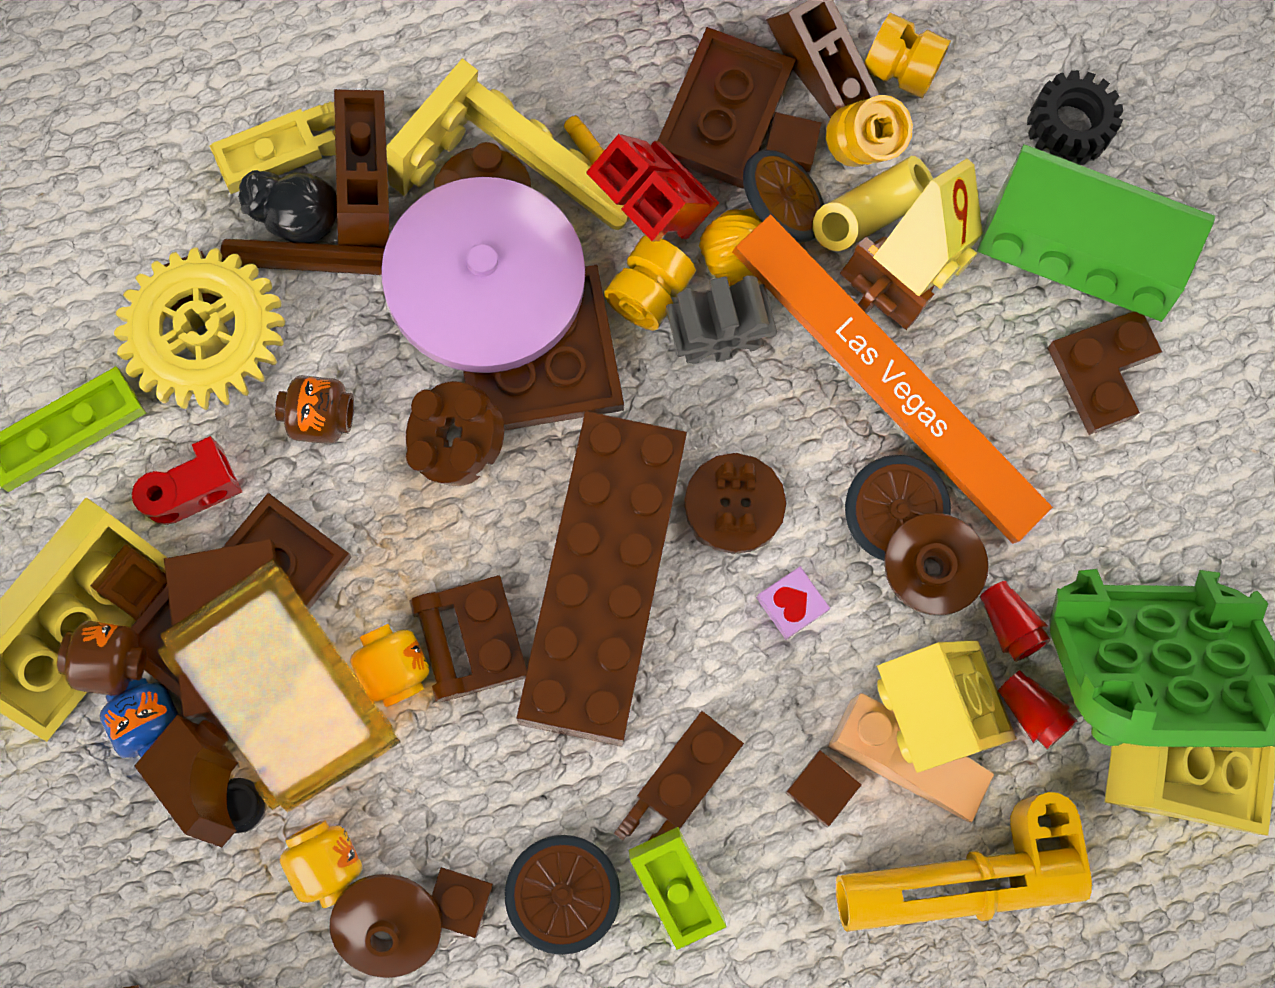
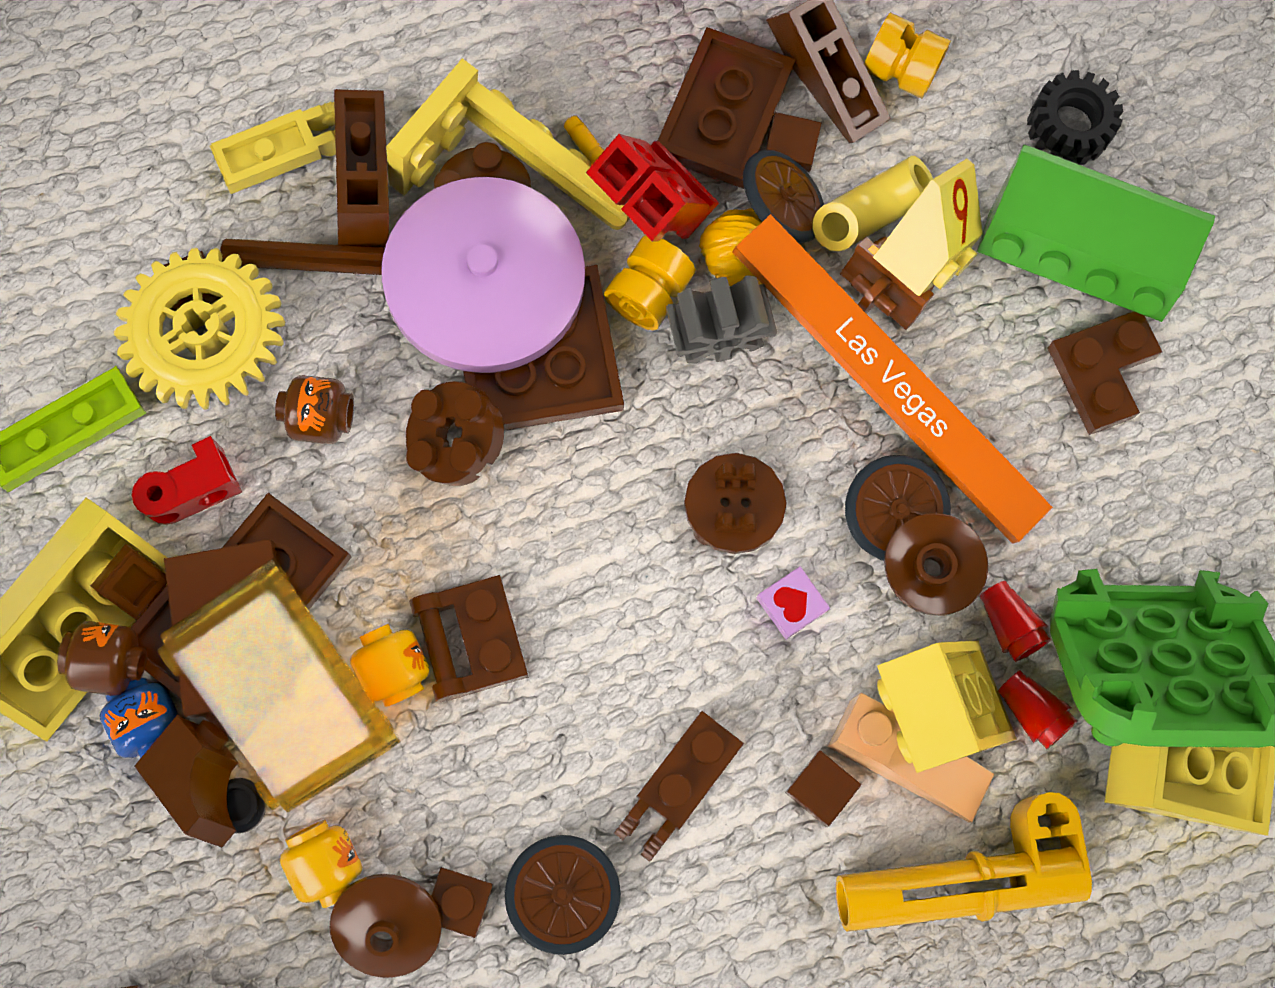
black hair [238,170,337,243] -> none
reddish brown brick [516,411,687,747] -> none
lime plate [628,827,726,950] -> none
yellow wheel [826,95,913,167] -> none

